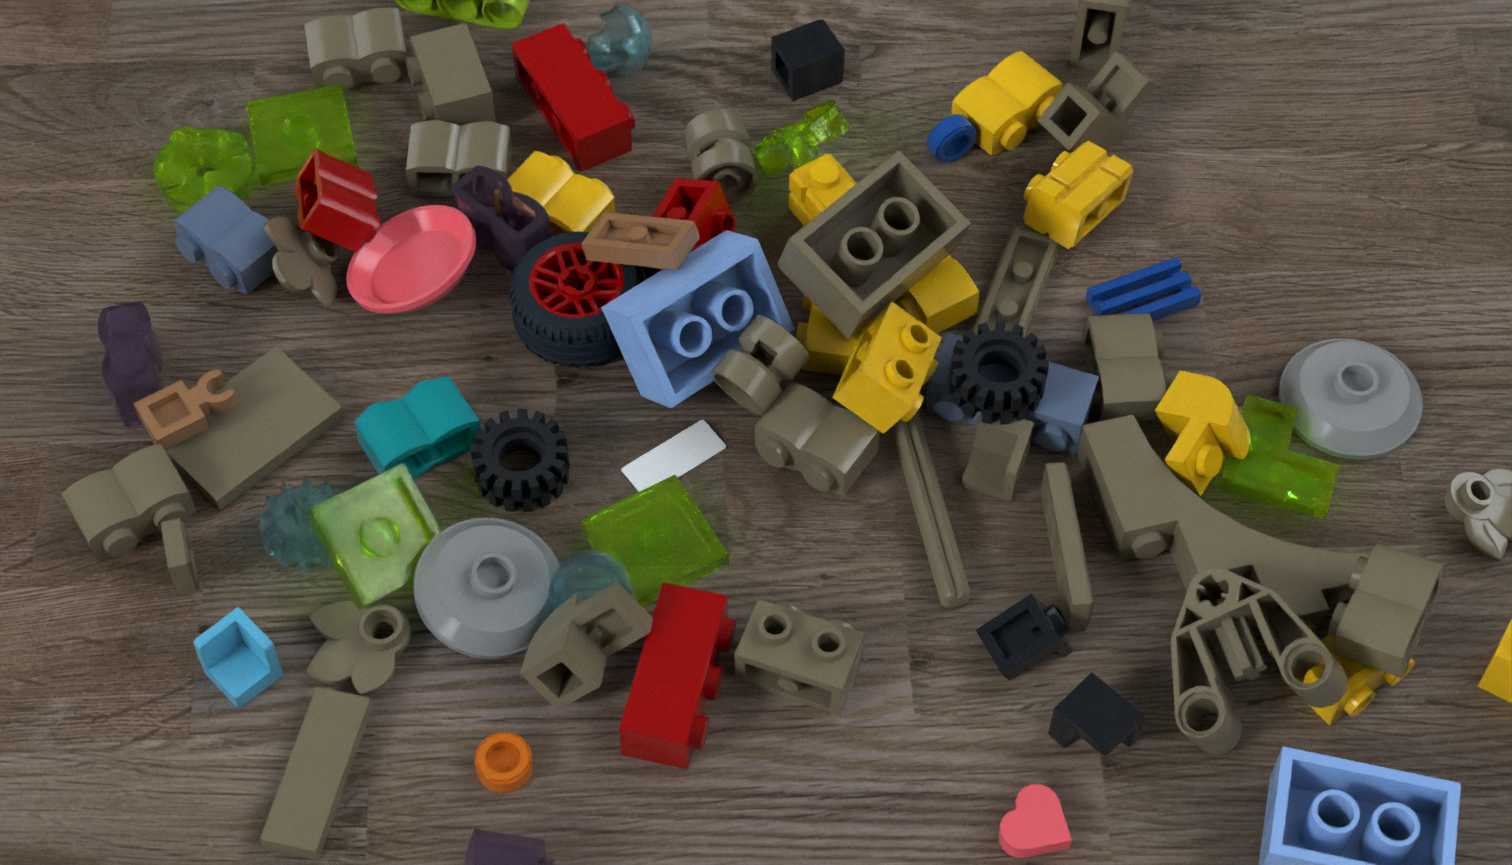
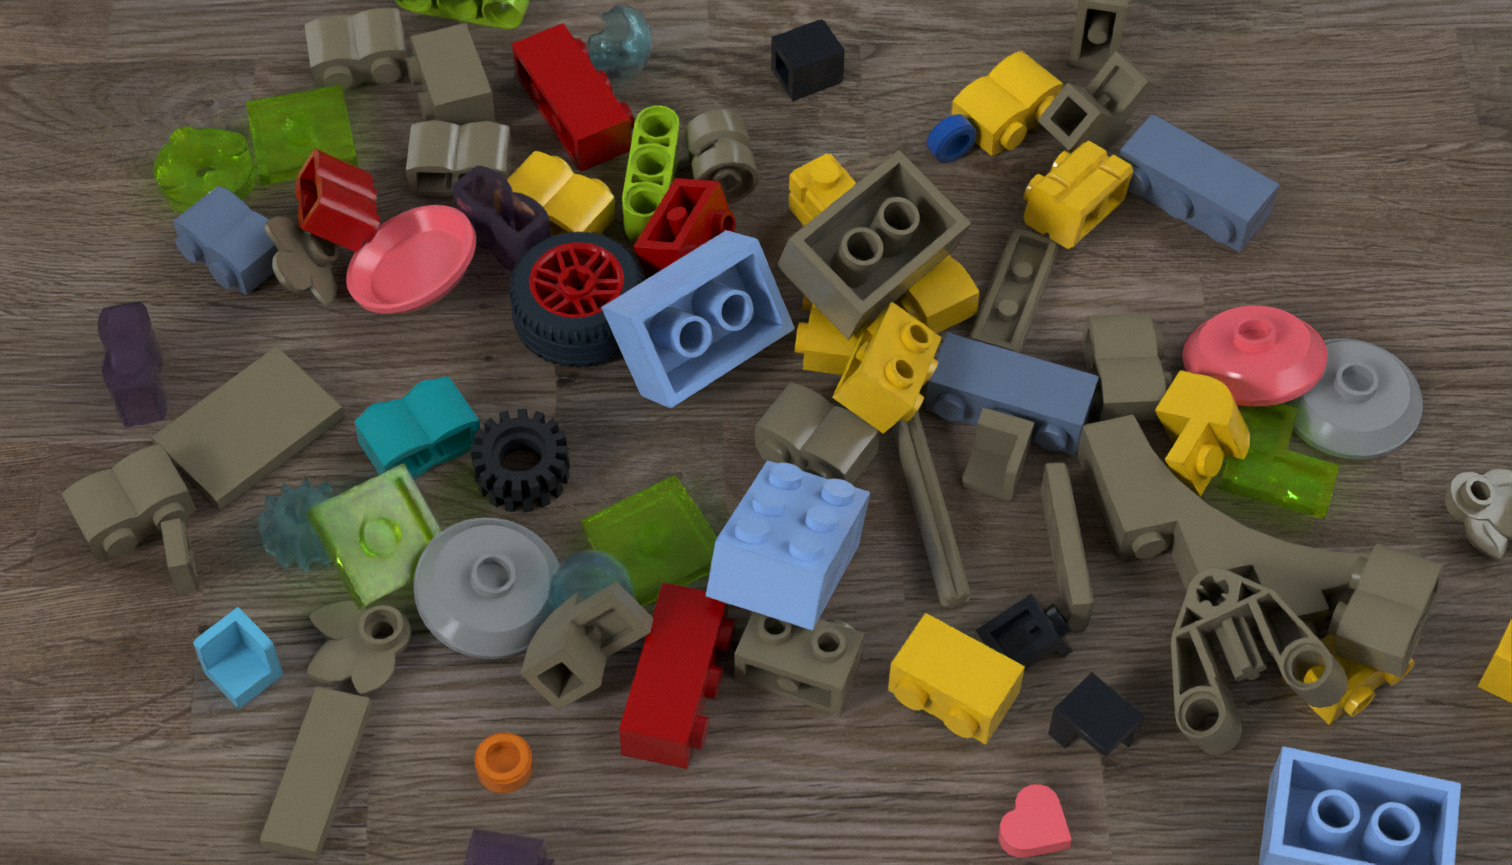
medium nougat plate [133,369,238,450] -> none
medium nougat plate [581,212,700,270] -> none
white sticker [622,420,726,497] -> none
dark tan wheel [710,315,810,416] -> none
clear neon green plate [753,100,851,178] -> none
black tyre [949,321,1049,425] -> none
blue tile [1086,257,1202,321] -> none
none -> lime beam [622,105,680,245]
none -> light blue brick [706,460,870,630]
none -> yellow brick [888,613,1025,745]
none -> sand blue brick [1119,114,1279,253]
none -> coral piece [1182,305,1327,407]

